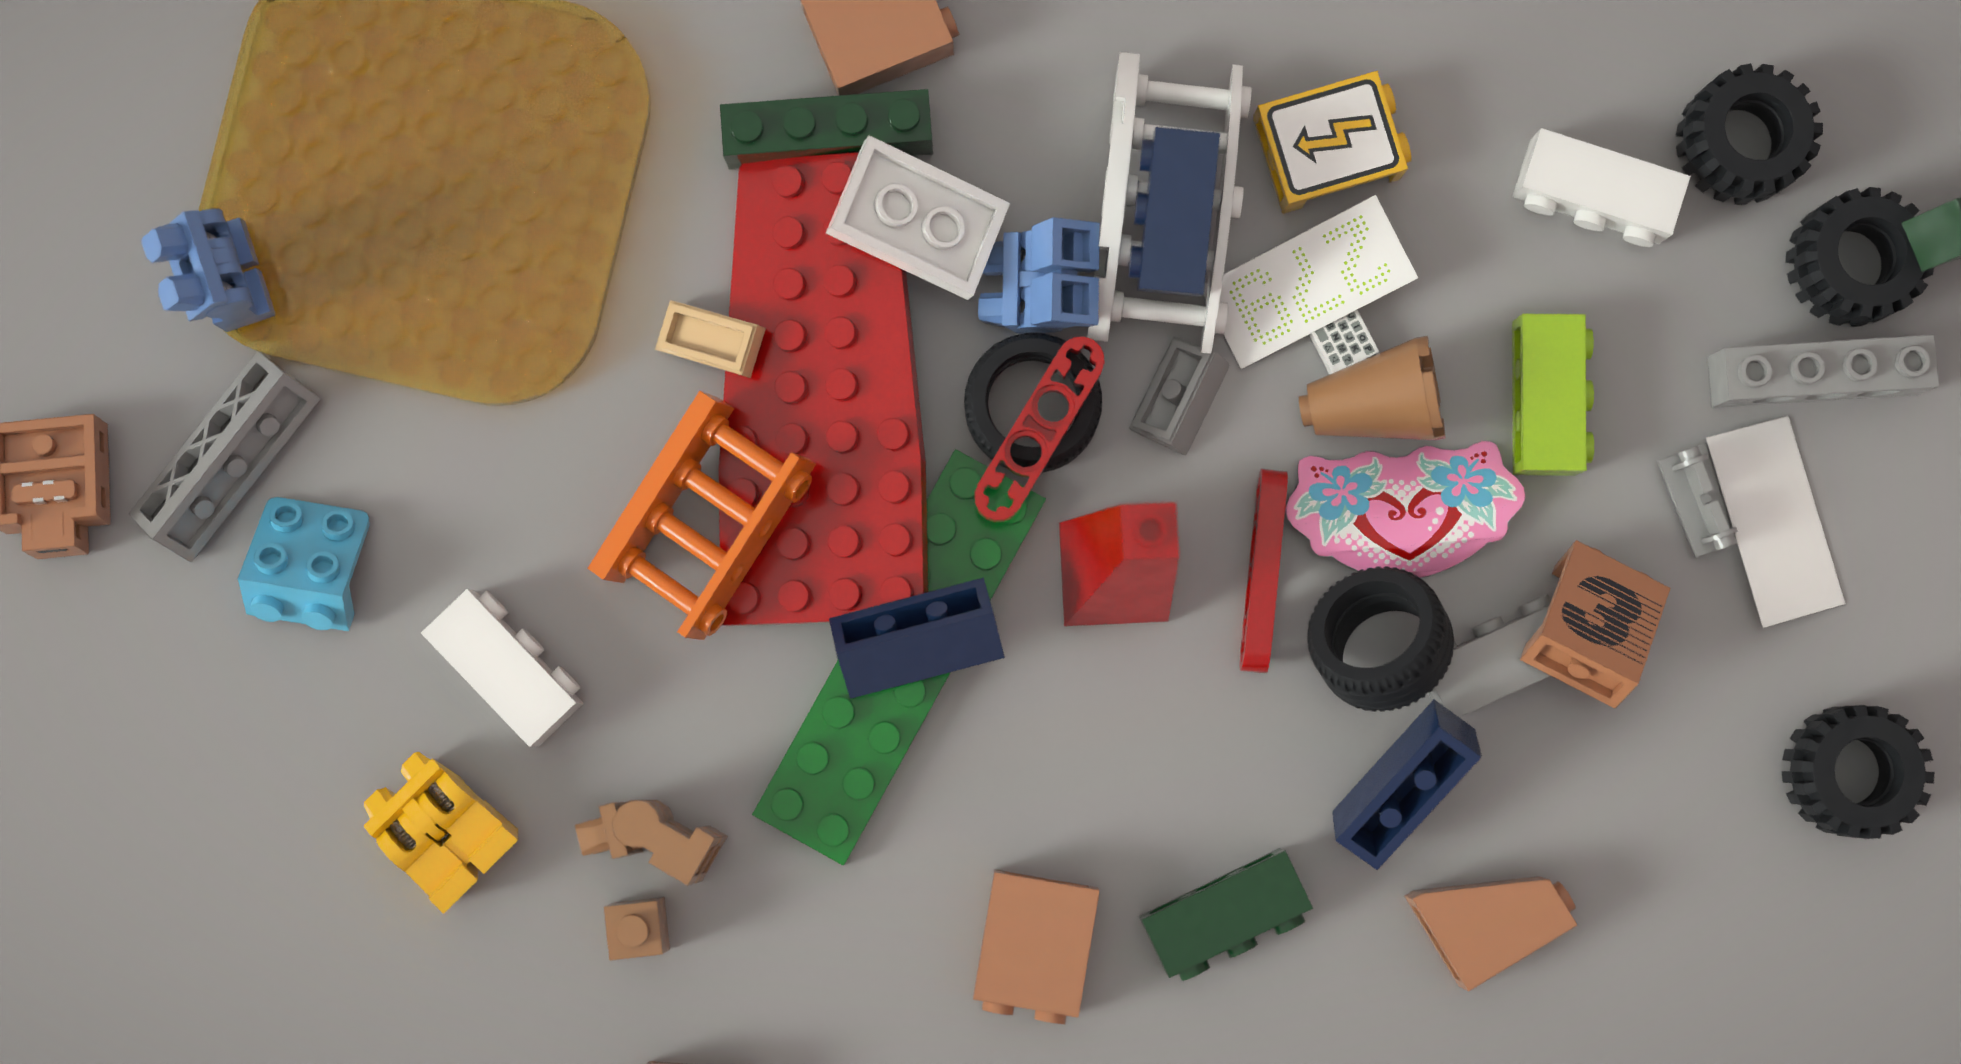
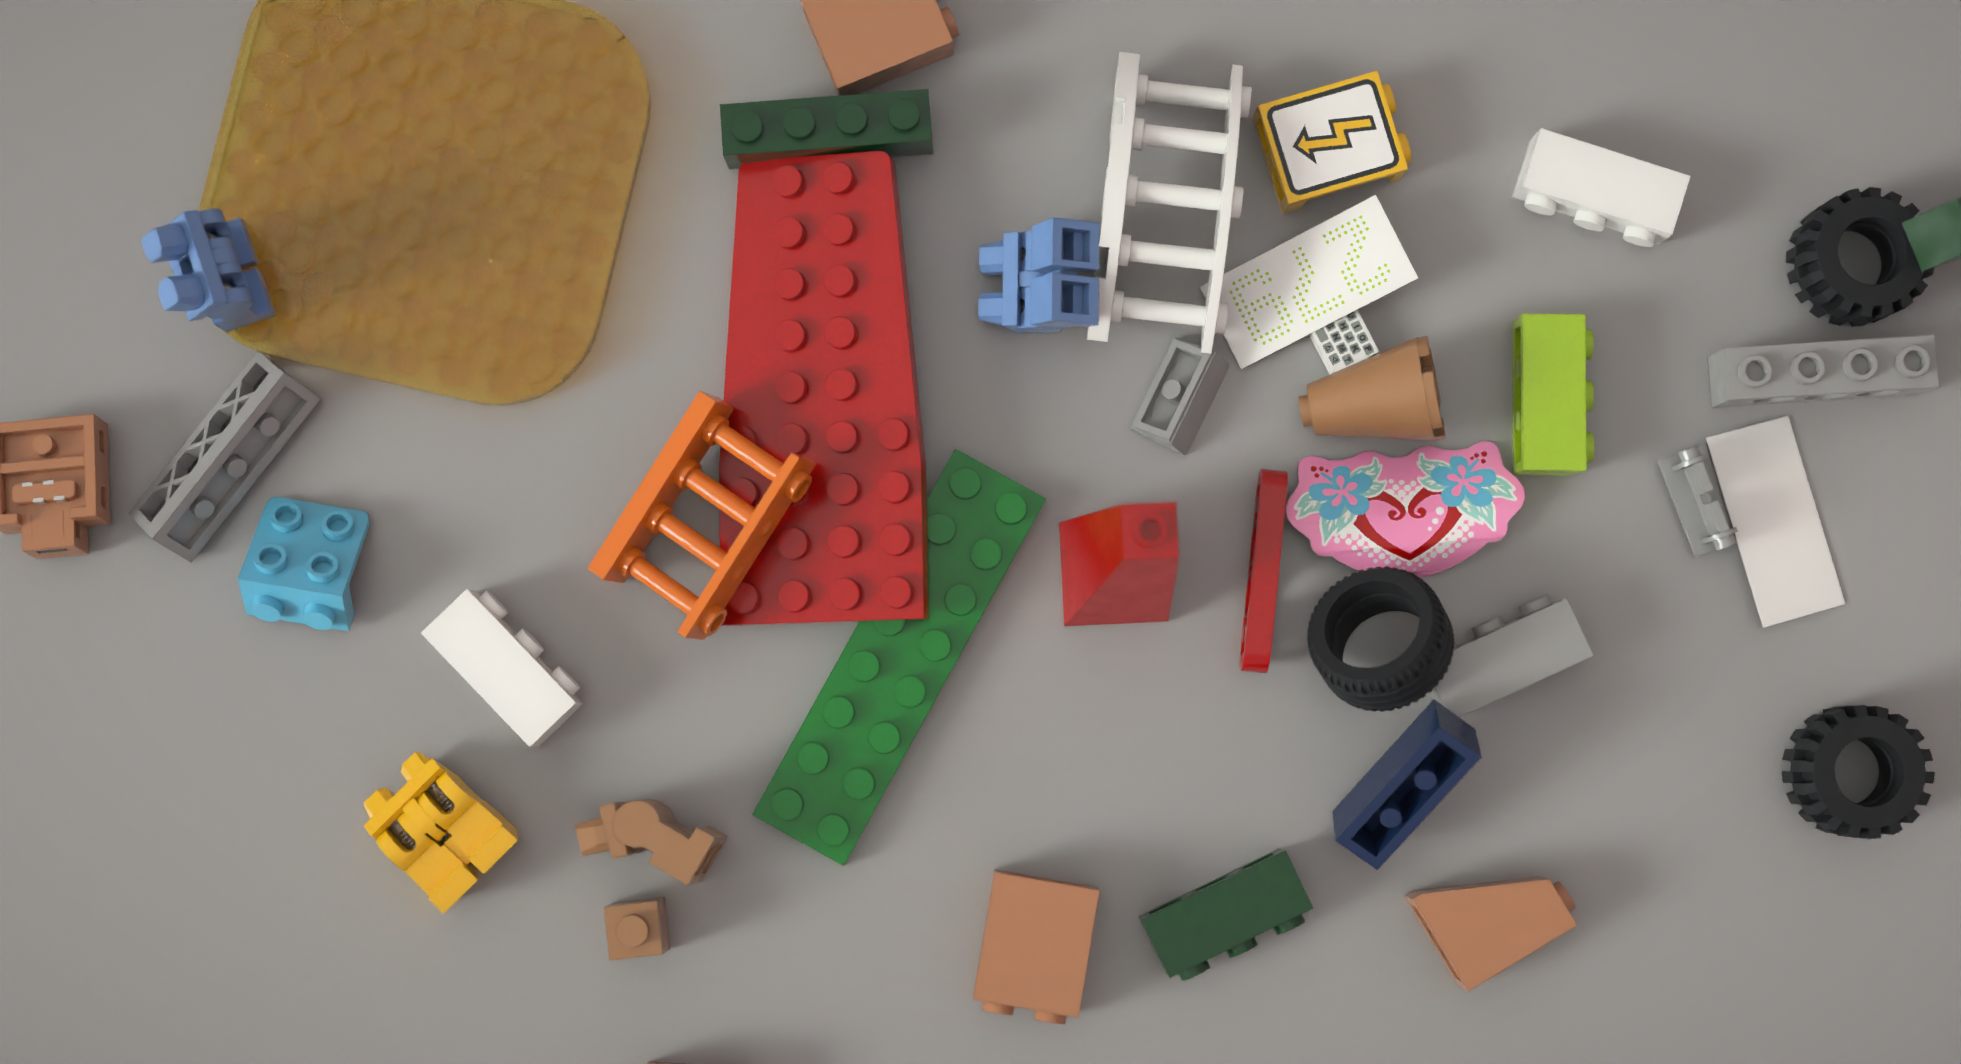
tan tile [655,300,766,378] -> none
white plate [826,135,1010,300] -> none
dark blue brick [829,577,1005,699] -> none
black tyre [964,333,1102,473] -> none
red beam [975,336,1105,522] -> none
dark blue brick [1128,127,1220,297] -> none
nougat panel [1520,540,1671,708] -> none
black tyre [1676,63,1823,205] -> none

